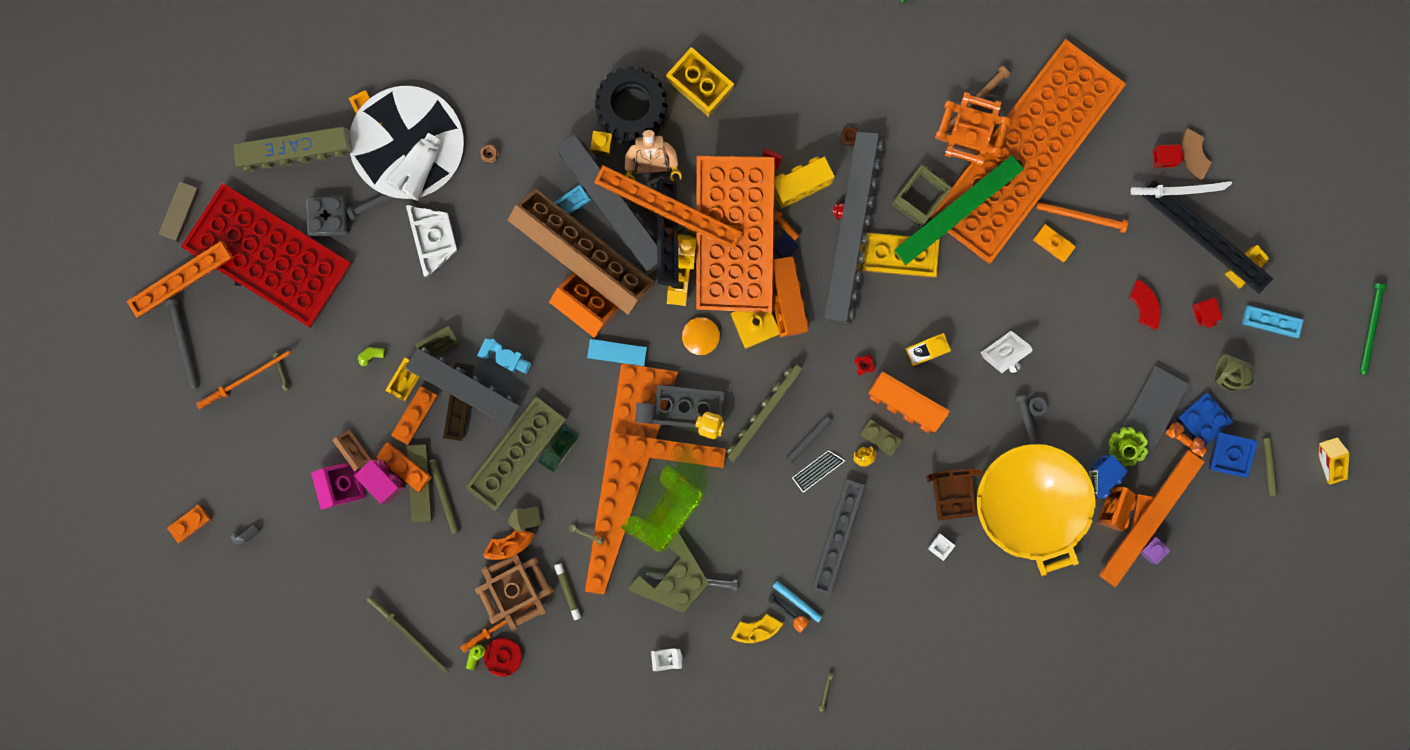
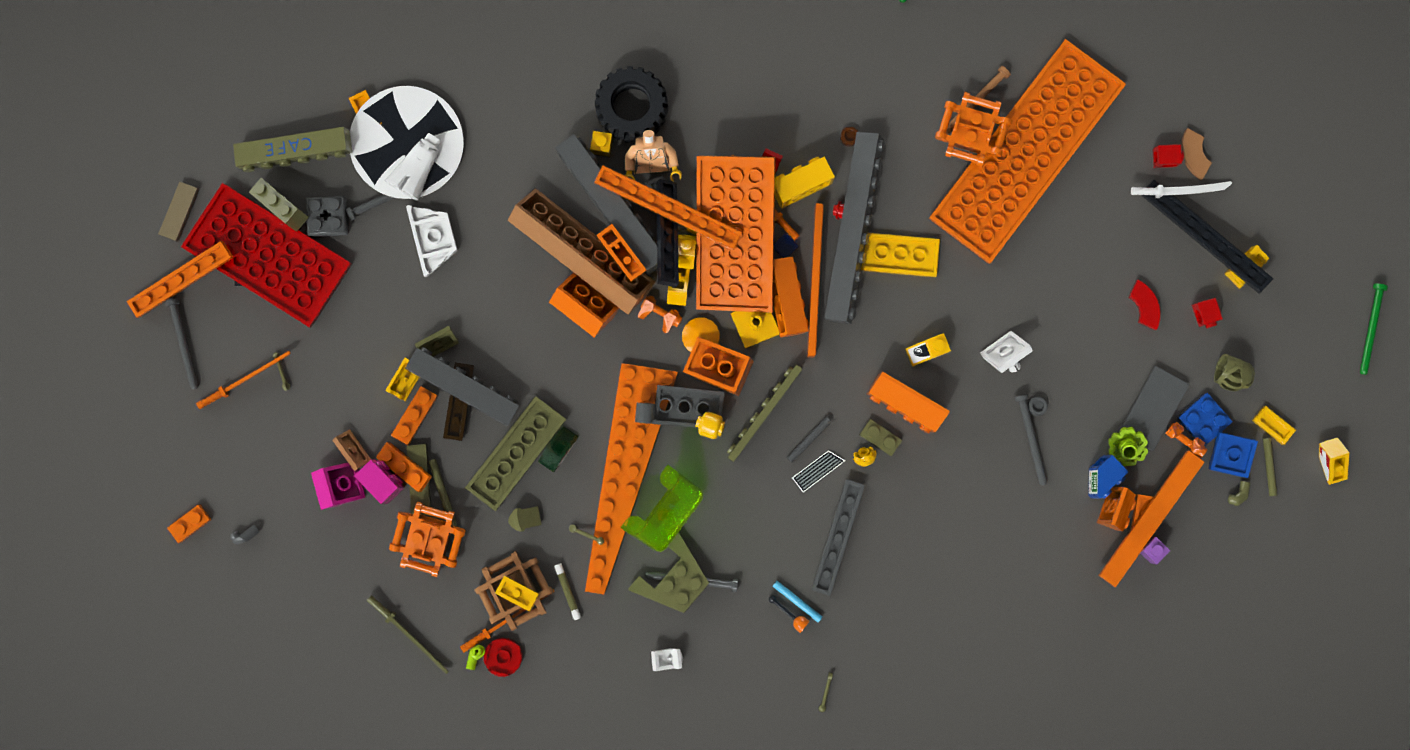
lime arm [358,347,386,366] -> none
medium azure hips [477,338,531,374] -> none
medium nougat plate [480,145,499,163] -> none
orange tile [483,530,535,560] -> none
medium azure tile [554,184,591,215] -> none
medium azure tile [587,339,647,366] -> none
orange plate [609,433,726,468] -> none
yellow brick [666,47,734,117] -> none
yellow tile [731,613,784,643] -> none
red plate [854,354,875,375] -> none
olive window [892,165,952,227] -> none
green tile [894,155,1024,266] -> none
reddish brown piece [926,468,983,521] -> none
white plate [927,534,955,561] -> none
yellow dish [977,444,1095,576] -> none
light orange plate [1033,224,1076,263] -> none
orange bar [1036,202,1128,233] -> none
medium azure tile [1242,305,1304,338] -> none
none -> olive brick [249,178,309,232]
none -> orange brick [389,501,466,577]
none -> yellow plate [495,576,539,612]
none -> orange slope [597,224,647,282]
none -> orange piece [638,296,683,333]
none -> orange slope [683,337,754,396]
none -> orange tile [807,203,823,358]
none -> olive arm [1228,481,1250,506]
none -> yellow tile [1252,406,1296,445]

